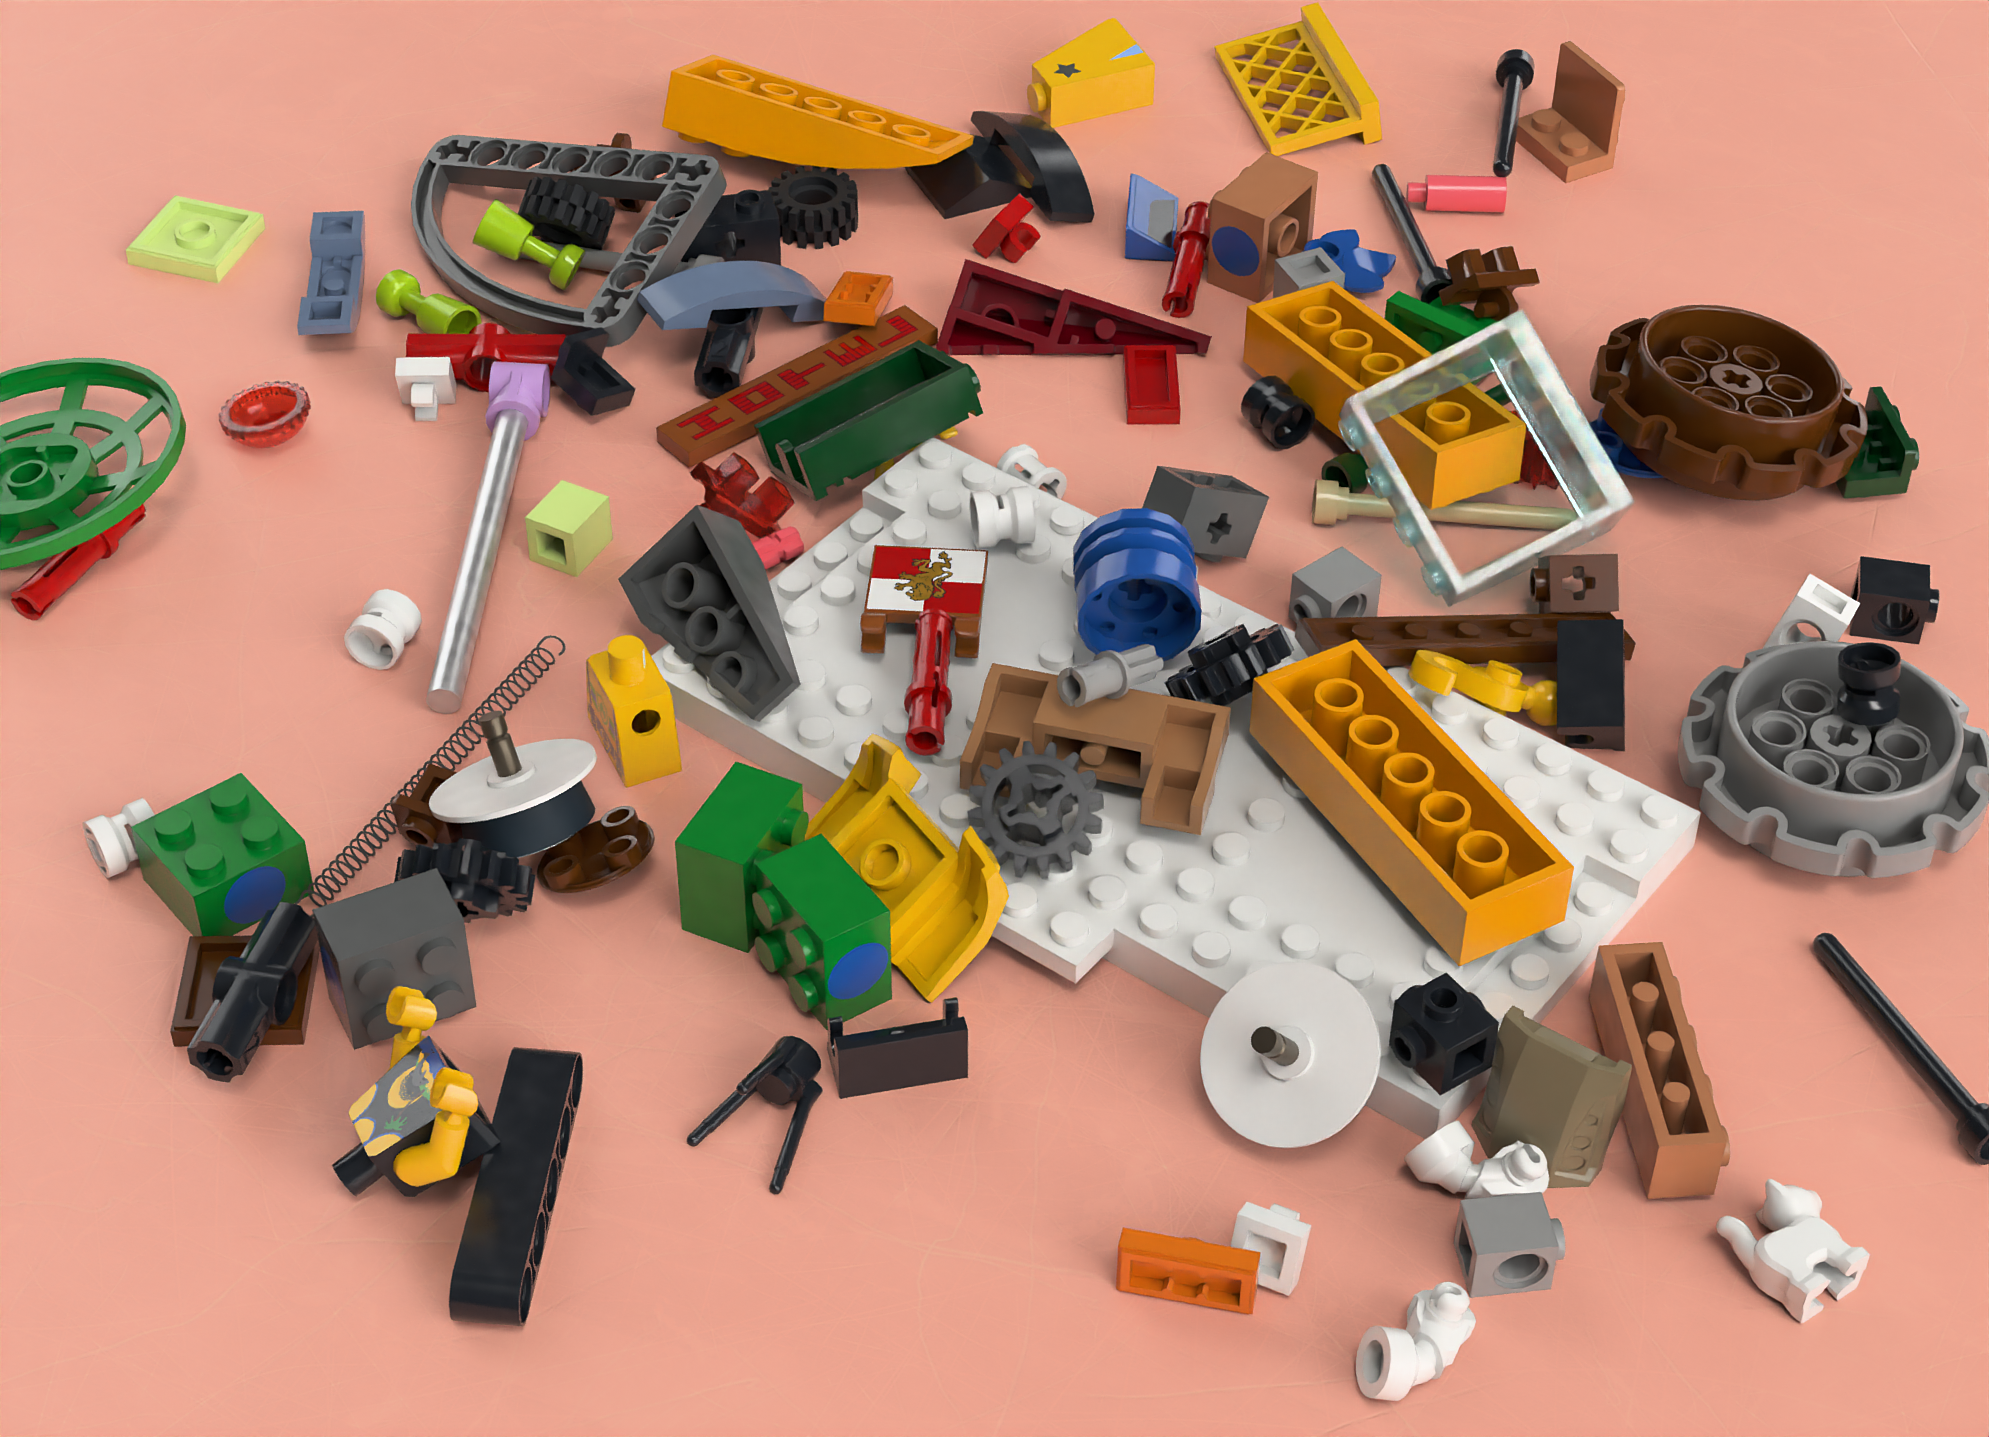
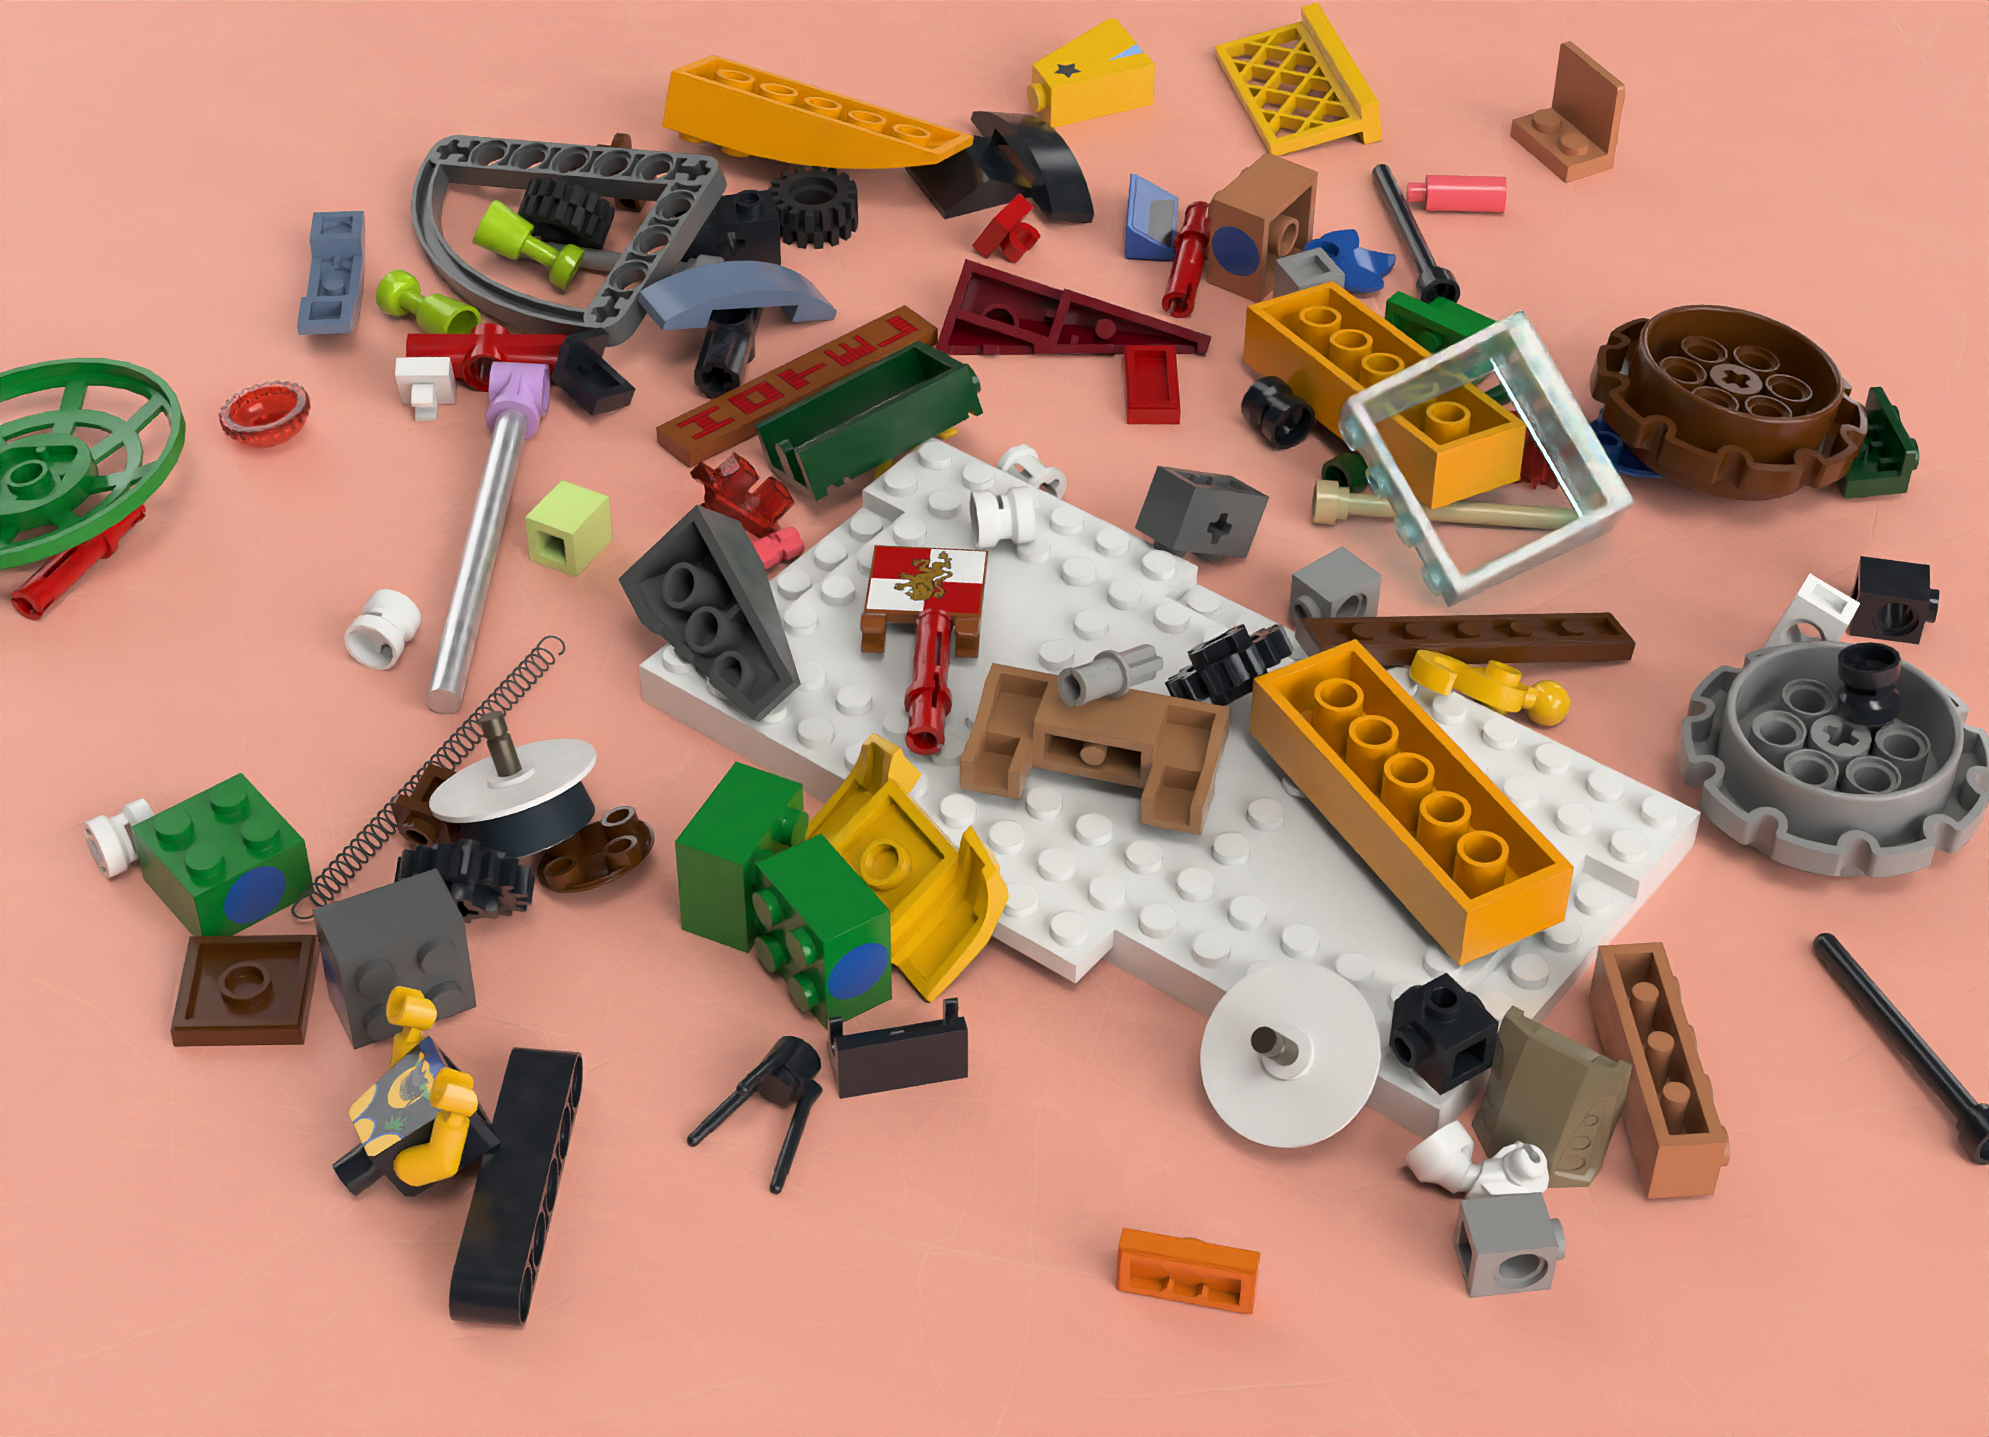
yellowish green tile [126,196,266,283] -> none
black piece [187,902,318,1083] -> none
yellow torso [586,635,682,788] -> none
orange plate [823,271,894,326] -> none
black gear [967,741,1104,879] -> none
blue wheel [1073,508,1202,662] -> none
white tile [1230,1202,1311,1296] -> none
white arm [1356,1282,1476,1401] -> none
reddish brown hips [1439,246,1540,327] -> none
black piece [1493,49,1535,177] -> none
reddish brown brick [1530,554,1619,614] -> none
black hinge [1557,619,1625,751] -> none
white animal [1716,1179,1870,1323] -> none

